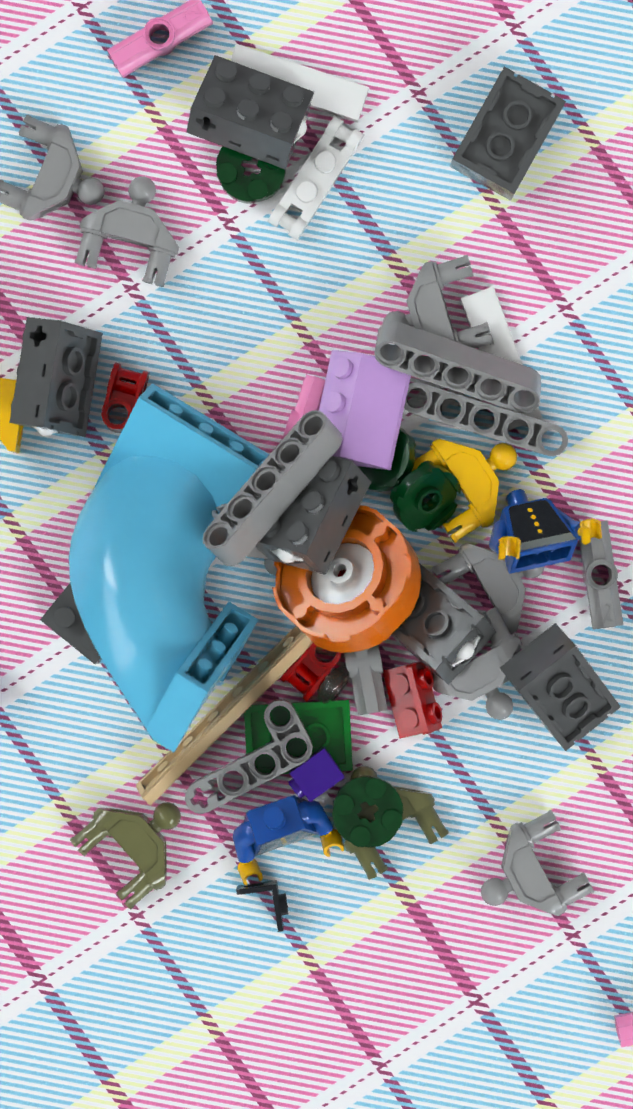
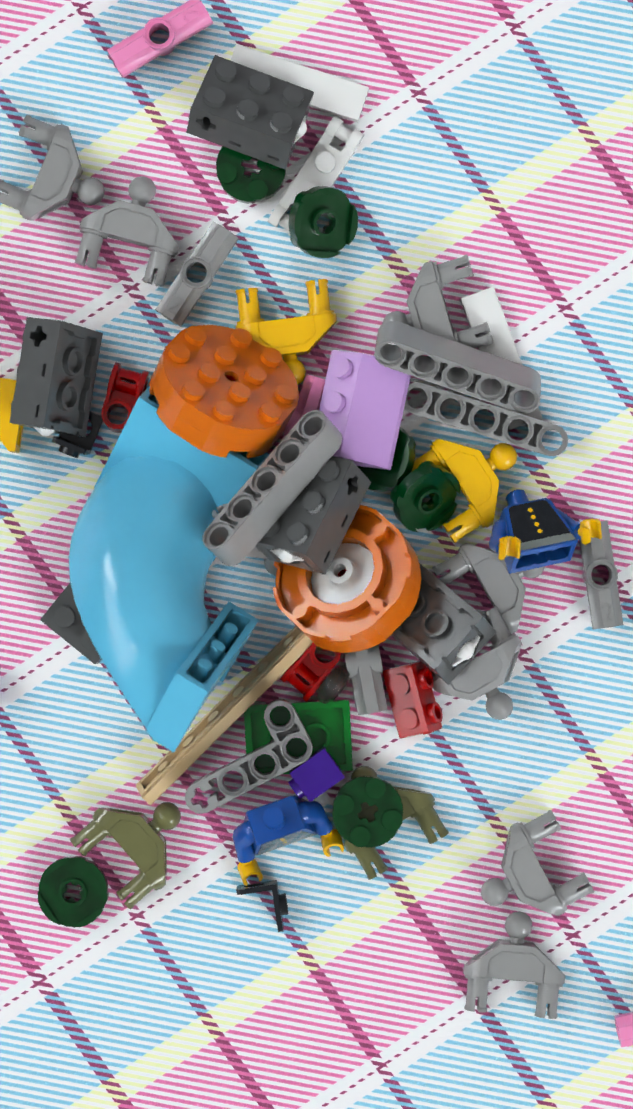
dark grey piece [450,67,566,201] -> none
dark grey piece [500,623,621,751] -> none
none -> dark green plate [38,856,109,927]
none -> black bracket [52,411,103,458]
none -> orange piece [149,325,299,458]
none -> light grey piece [155,221,239,327]
none -> yellow connector [235,279,337,385]
none -> dark green plate [288,186,358,258]
none -> light grey connector [463,911,565,1019]

